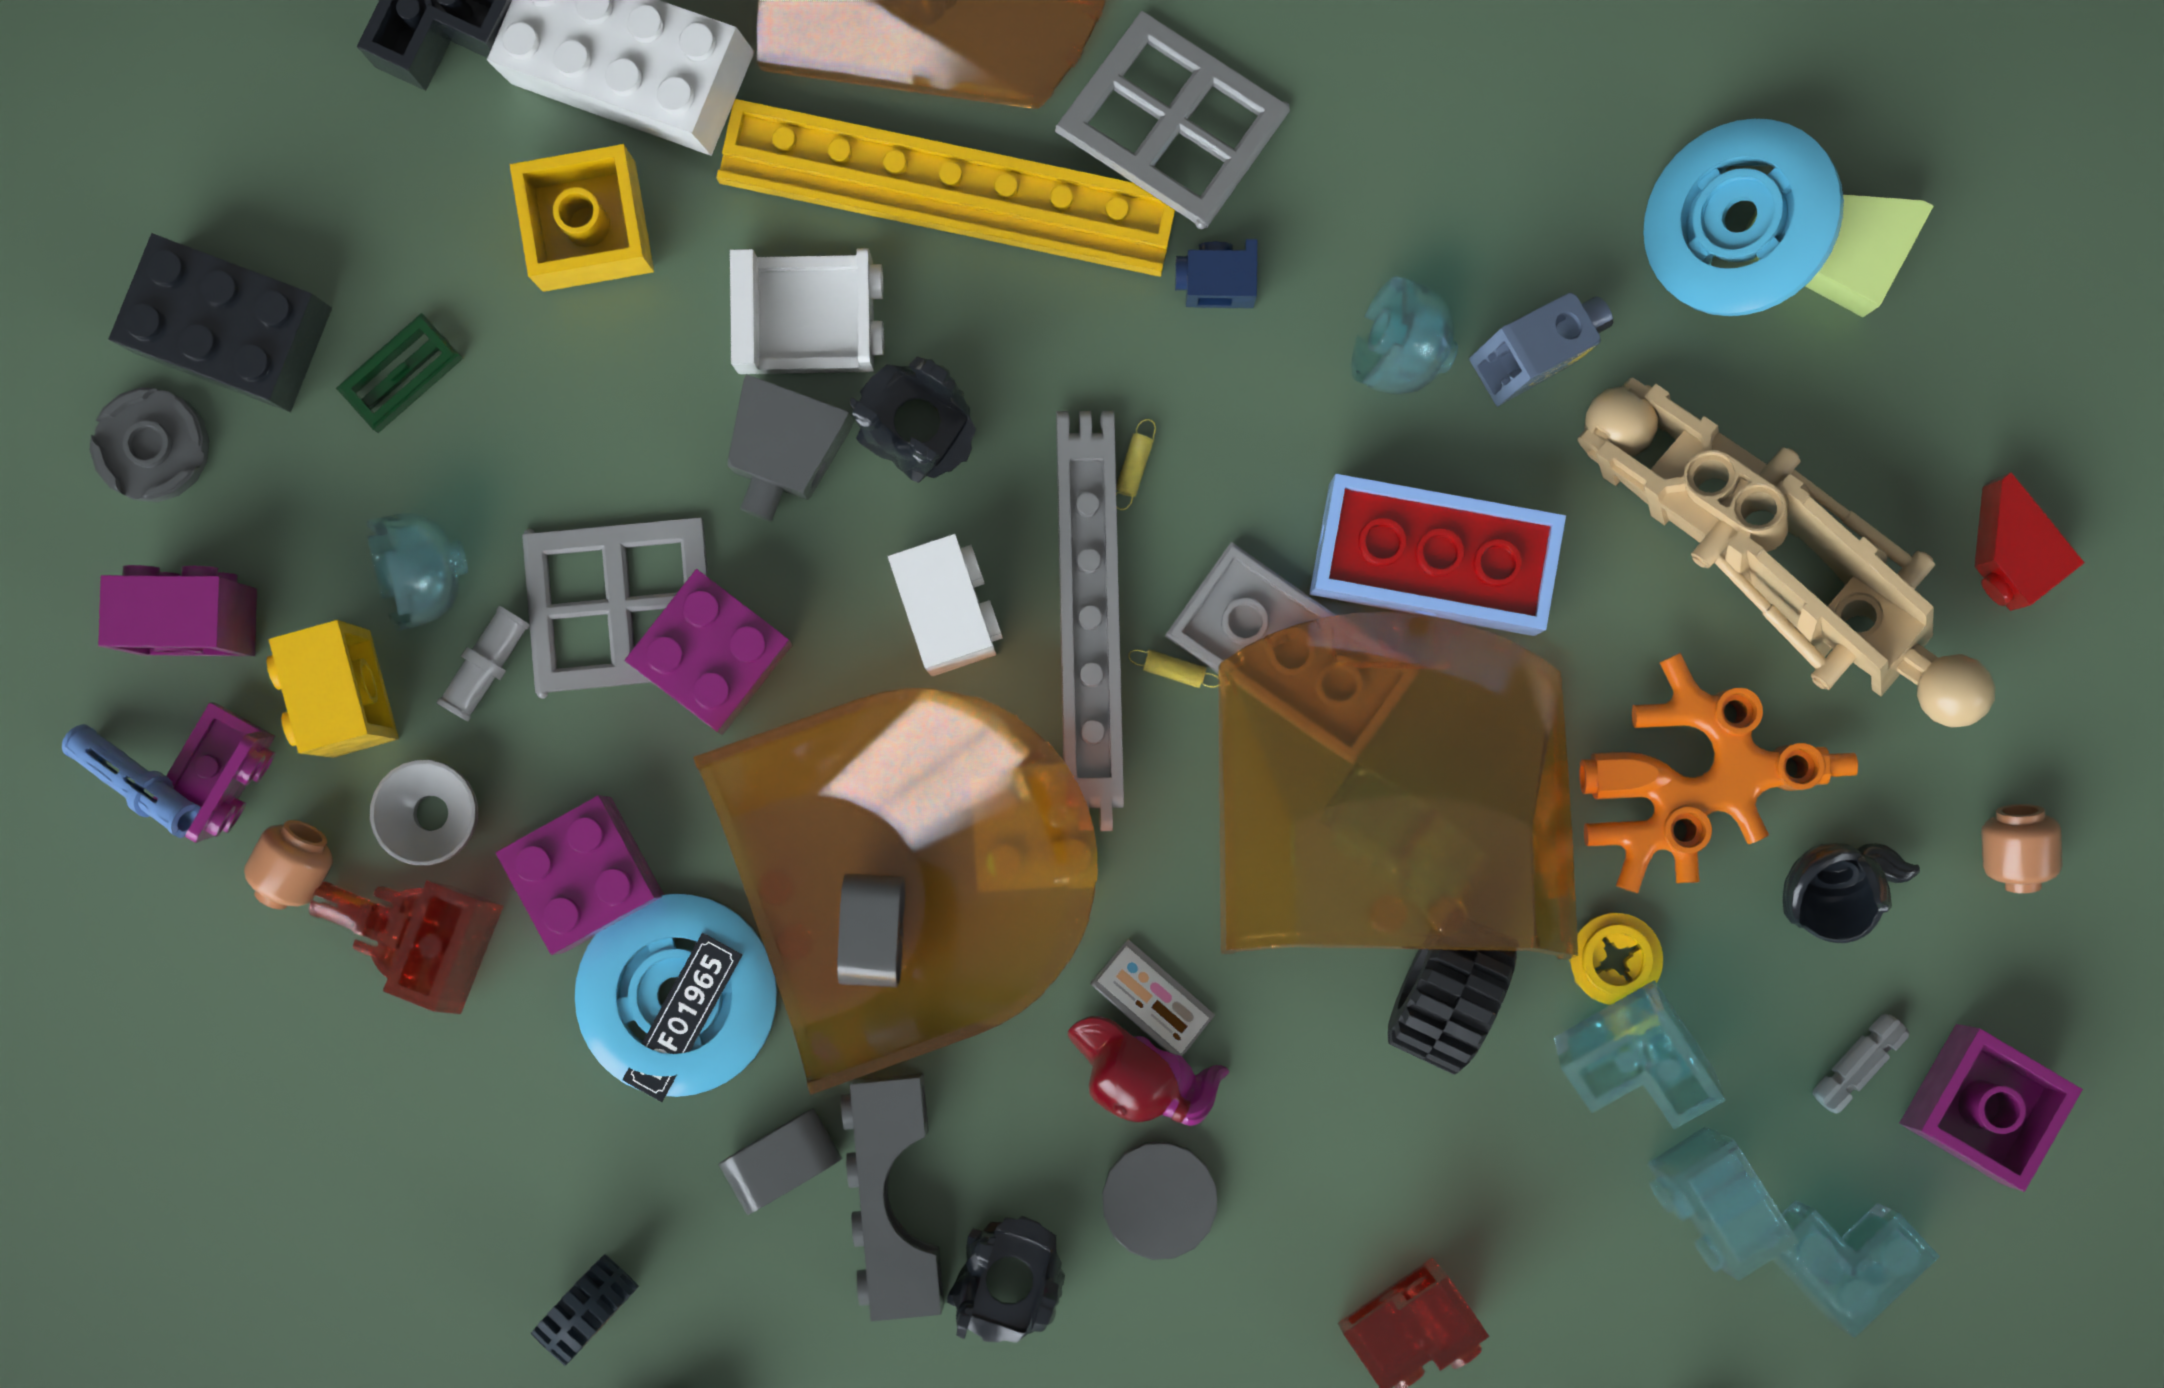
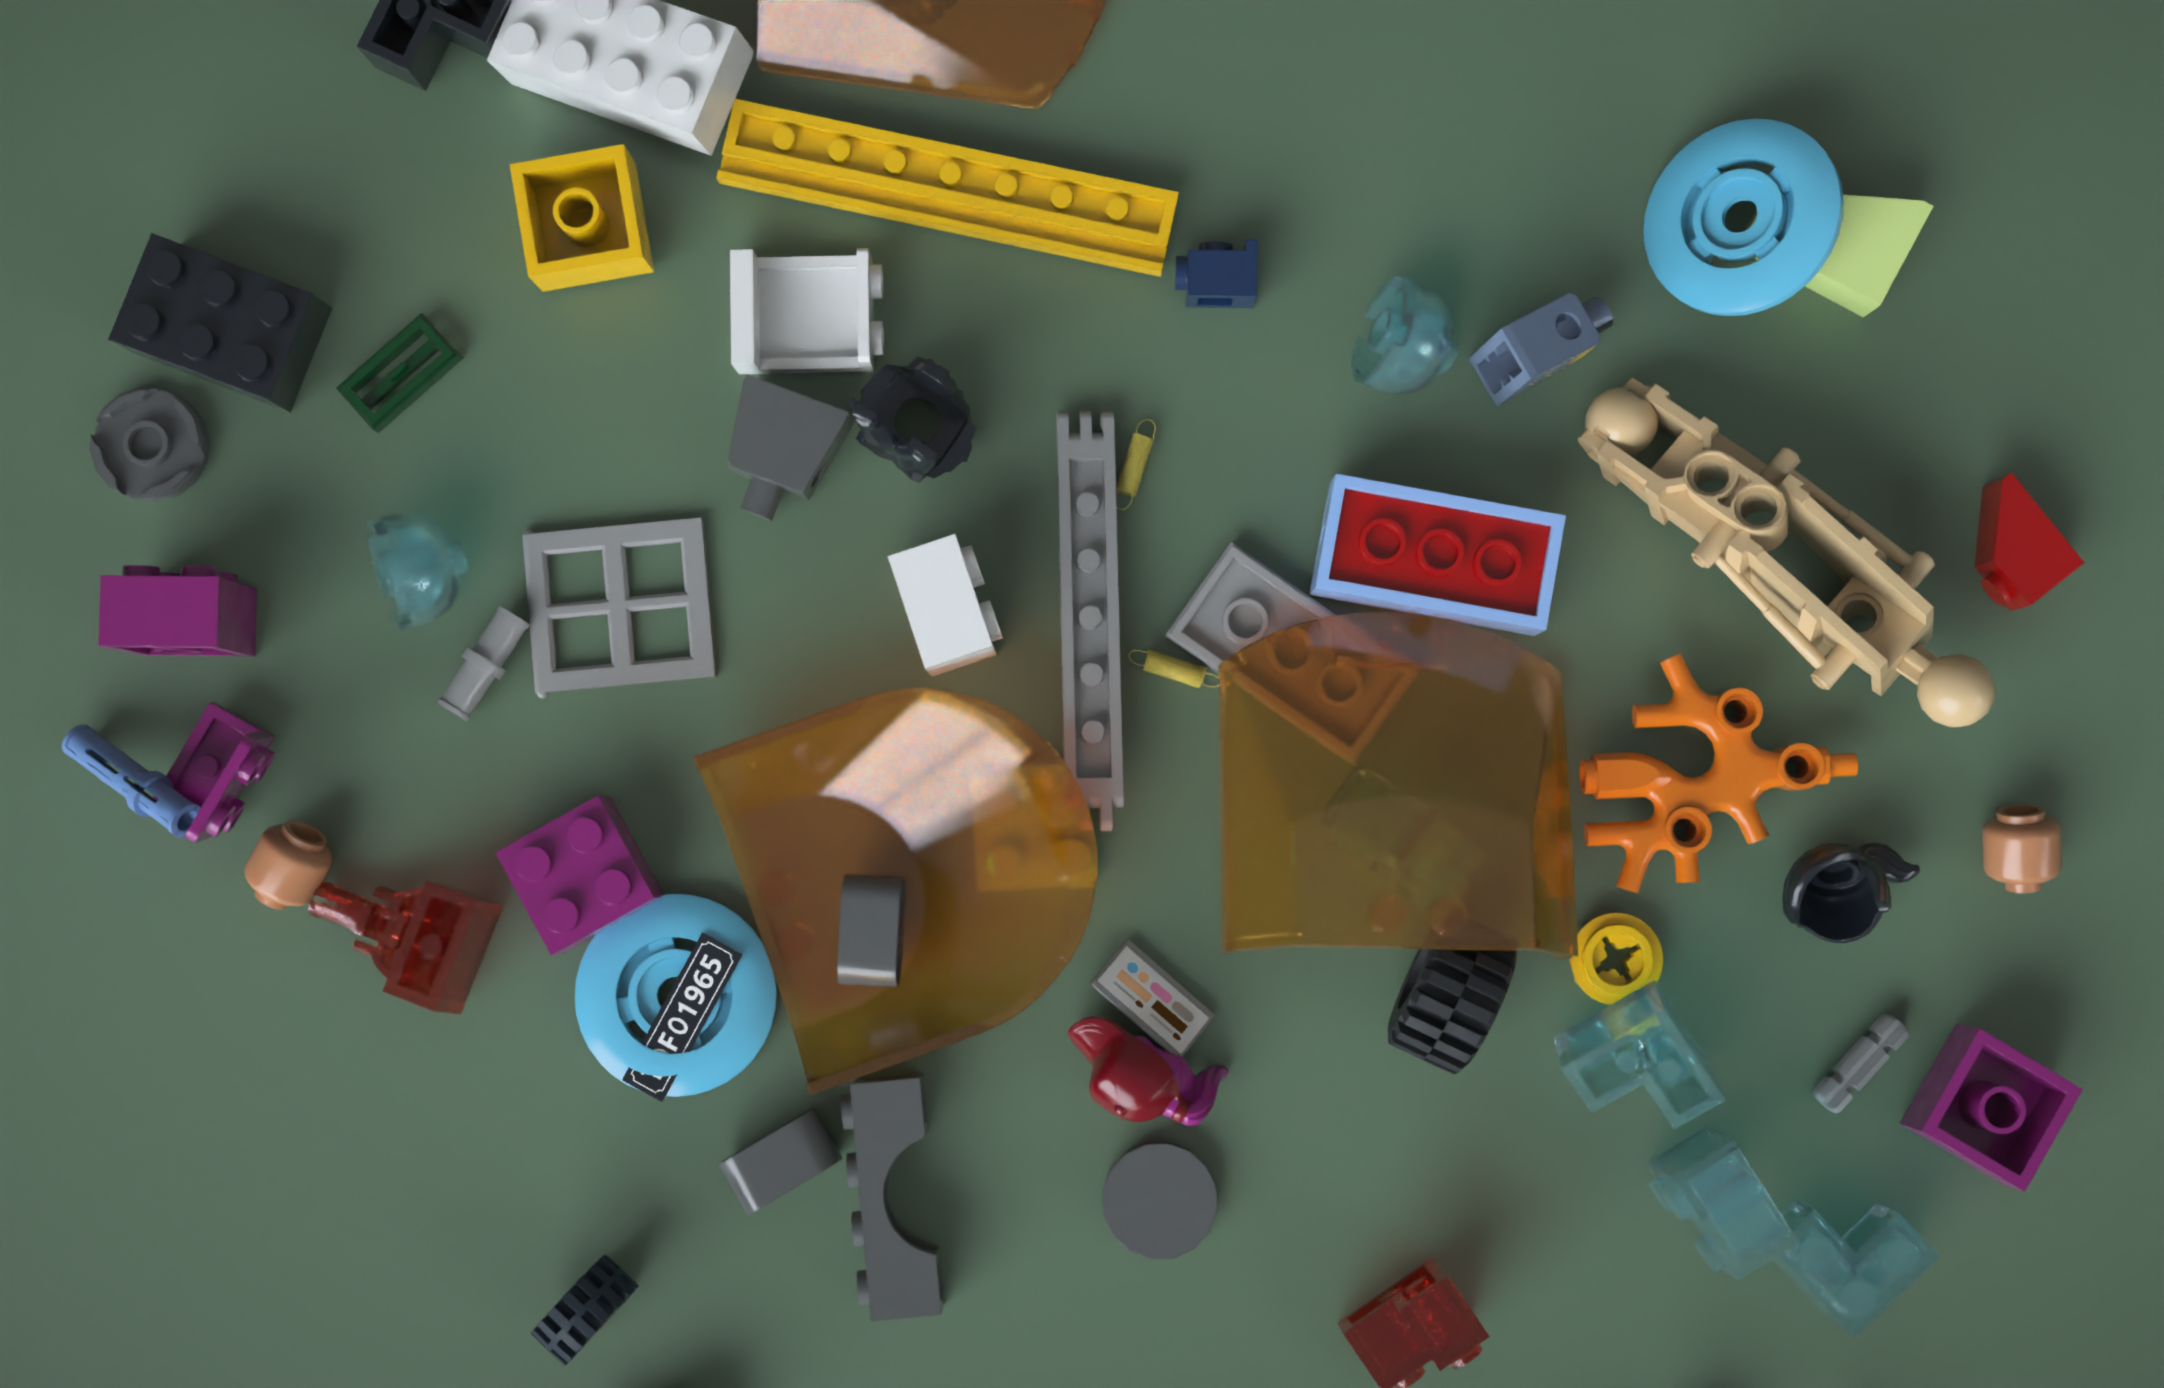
yellow brick [266,620,399,758] -> none
light grey piece [370,760,478,865] -> none
magenta brick [624,569,793,735] -> none
black piece [947,1216,1065,1343] -> none
light grey window [1055,11,1290,229] -> none

